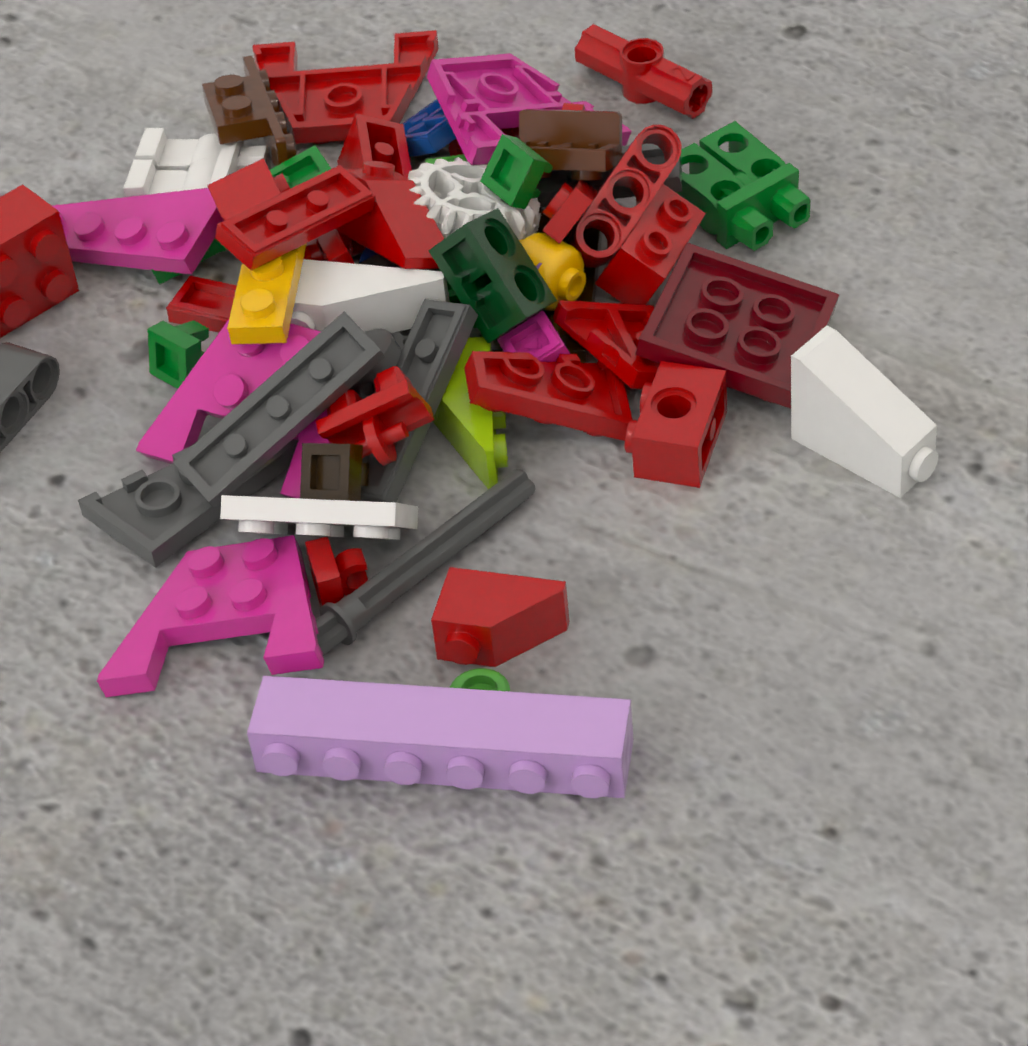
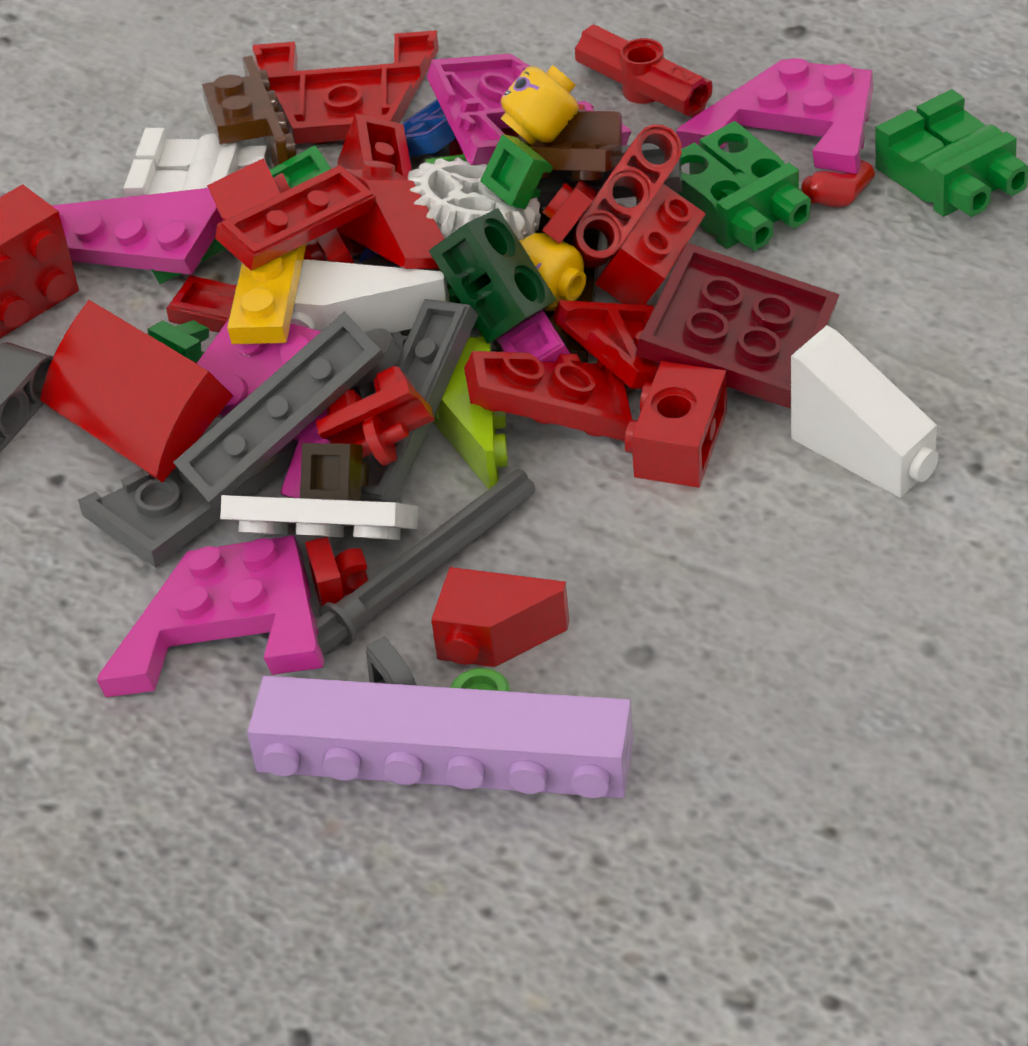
none -> red slope [40,300,234,483]
none -> dark grey tile [366,636,417,685]
none -> yellow head [501,65,578,145]
none -> dark pink wing [676,58,874,174]
none -> red arm [801,160,875,208]
none -> green hips [875,89,1028,217]

